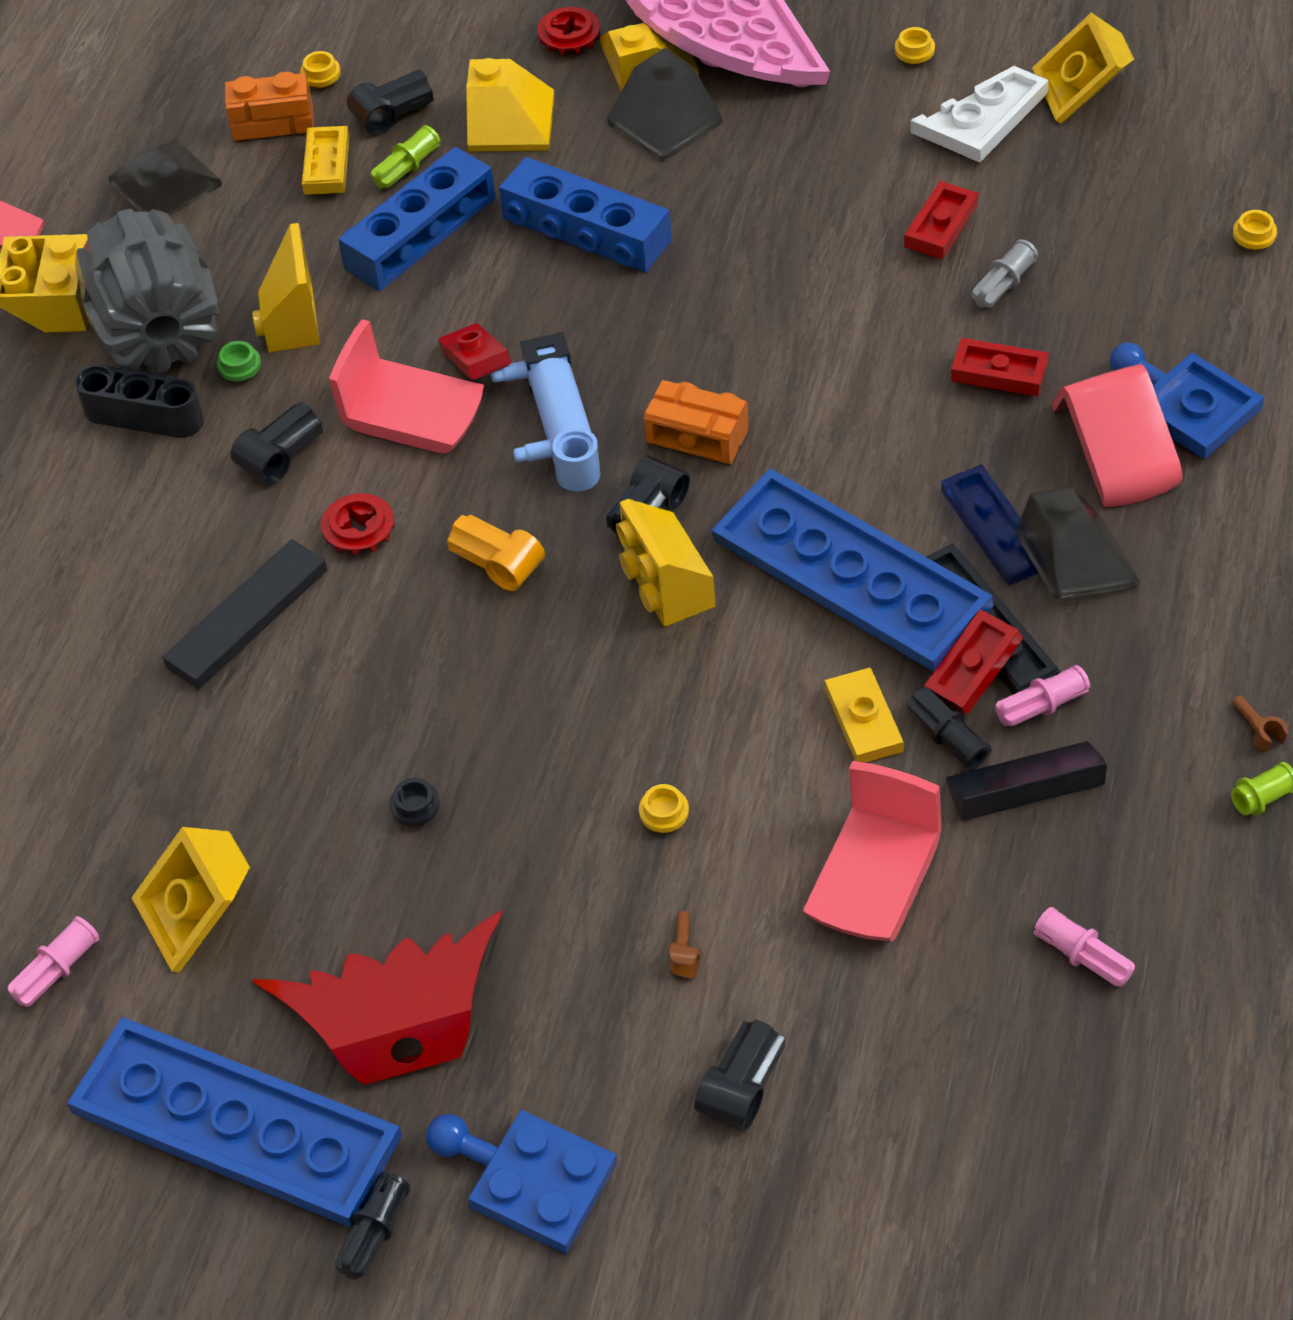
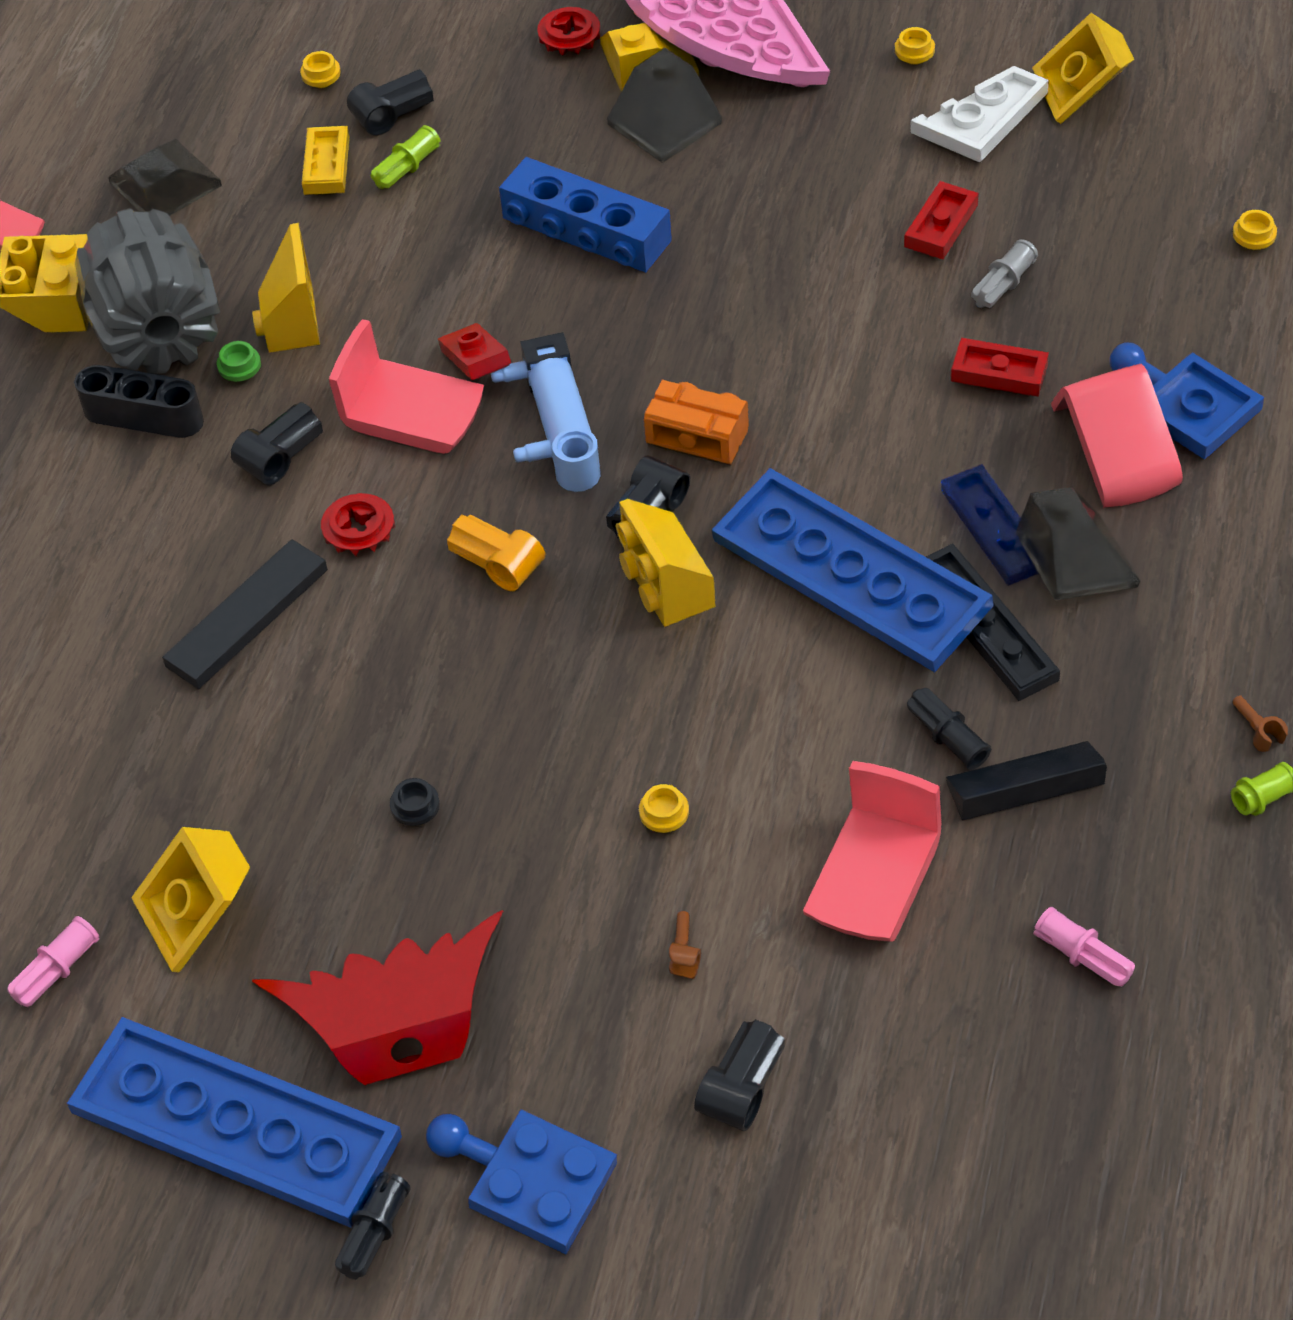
orange brick [225,72,314,141] -> none
blue brick [338,146,496,291] -> none
yellow slope [466,58,555,152] -> none
yellow plate [825,667,904,763] -> none
red plate [924,609,1023,715] -> none
bright pink axle [995,665,1090,726] -> none

